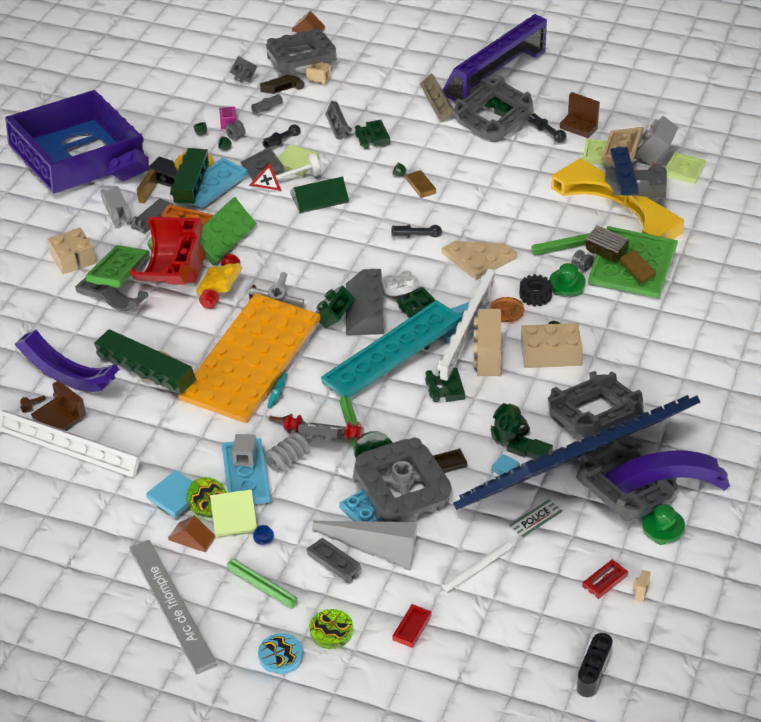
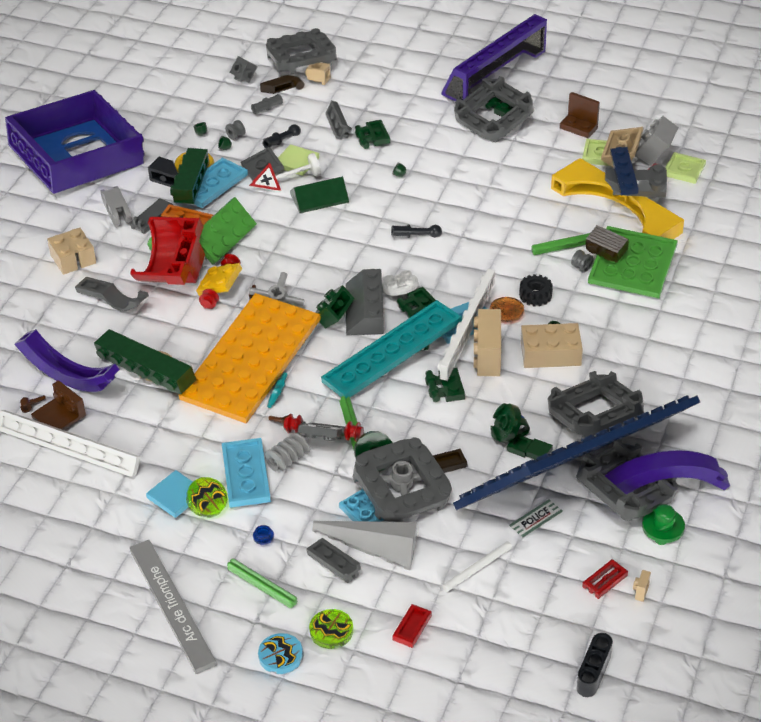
bright green plate [86,245,149,288] -> none
dark purple brick [109,149,149,182] -> none
pearl gold tile [137,169,158,204] -> none
dark orange slope [168,515,216,553] -> none
yellowish green tile [210,490,257,537] -> none
dark pink slope [219,106,236,129] -> none
light grey brick [232,434,257,467] -> none
dark orange slope [292,11,325,32] -> none
pearl gold tile [406,170,436,198] -> none
dark tan tile [420,73,454,122] -> none
tan plate [442,241,517,280] -> none
medium azure tile [491,454,520,475] -> none
black pin [528,113,567,143] -> none
green plate [549,263,586,296] -> none
pearl gold tile [619,250,656,284] -> none

